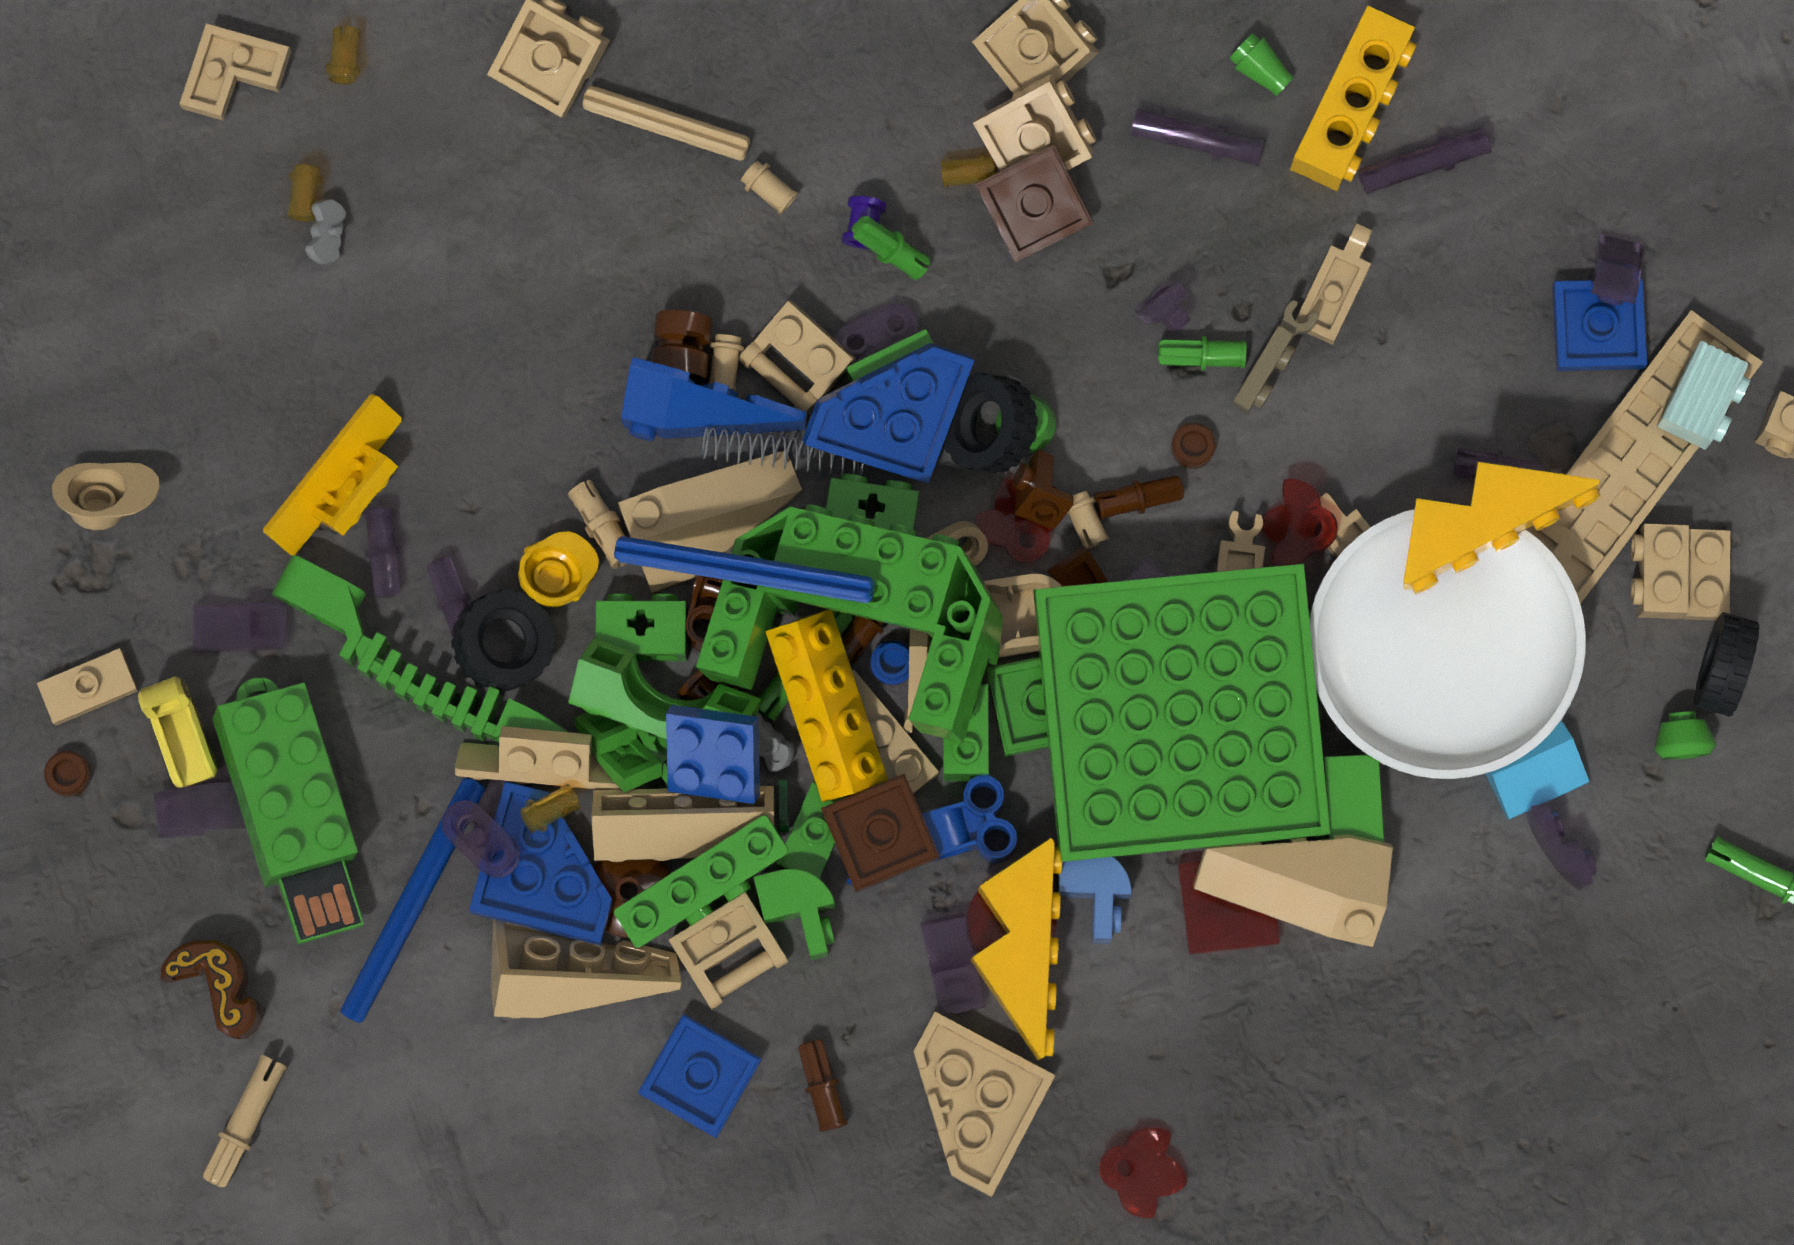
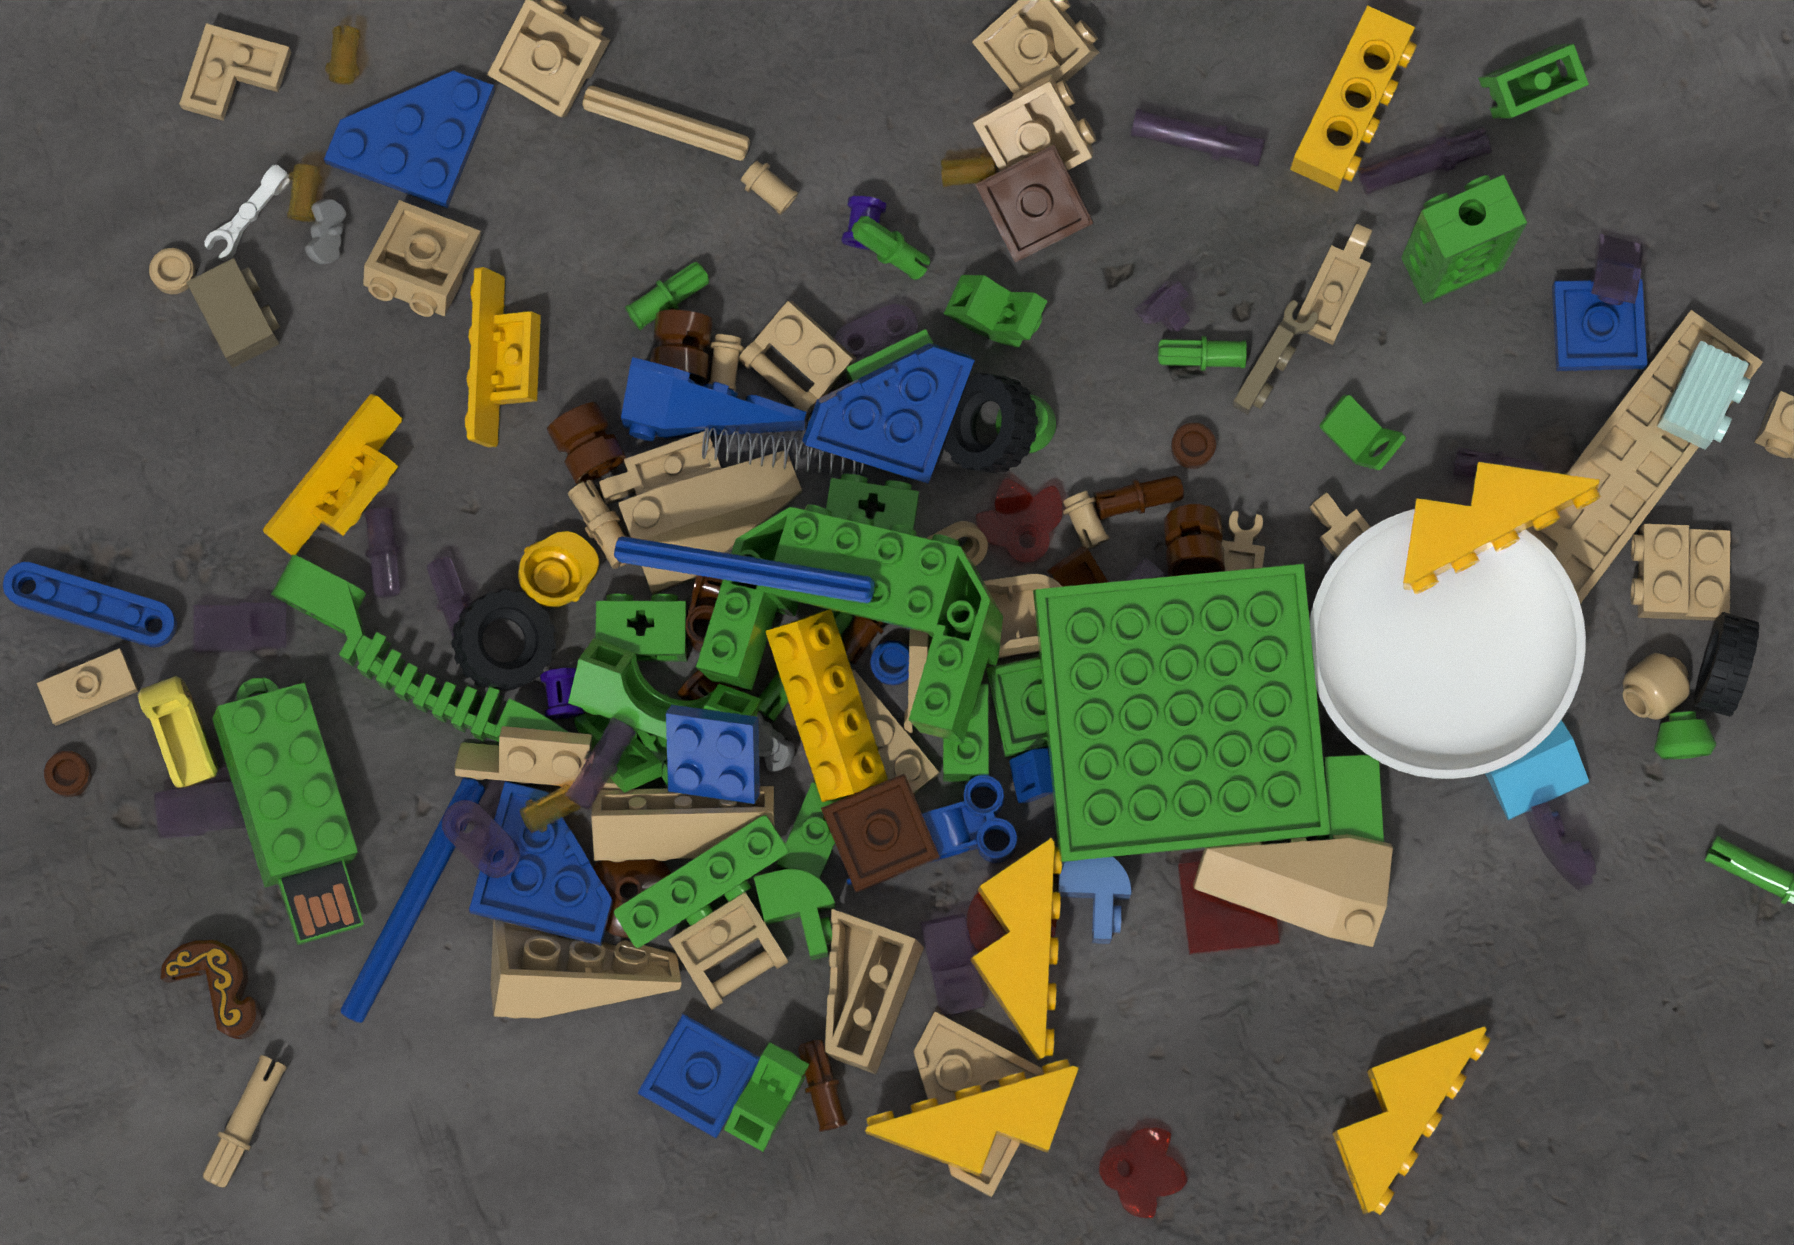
tan piece [52,462,160,531] -> none
dark green piece [778,780,789,833] -> none
reddish brown bracket [1013,450,1074,529] -> none
bright green cone [1229,32,1294,96] -> none
clear red plate [1262,479,1338,566] -> none
none -> blue plate [3,562,177,647]
none -> tan tile [149,248,196,294]
none -> dark tan brick [186,258,281,368]
none -> white piece [205,165,291,261]
none -> blue plate [324,71,495,209]
none -> tan plate [363,200,481,317]
none -> yellow bracket [465,267,541,448]
none -> dark purple bush [540,668,585,720]
none -> reddish brown wheel [547,402,626,484]
none -> clear purple pin [565,718,637,810]
none -> tan plate [599,431,722,504]
none -> bright green axle [625,262,710,331]
none -> bright green brick [724,1042,809,1152]
none -> tan wedge [825,909,924,1074]
none -> yellow slope [866,1059,1079,1176]
none -> bright green brick [944,275,1047,347]
none -> blue tile [1009,748,1053,804]
none -> reddish brown wheel [1164,504,1225,577]
none -> bright green bracket [1320,394,1406,470]
none -> yellow slope [1332,1026,1491,1215]
none -> bright green brick [1401,174,1527,304]
none -> bright green brick [1478,44,1589,118]
none -> tan head [1622,653,1690,720]

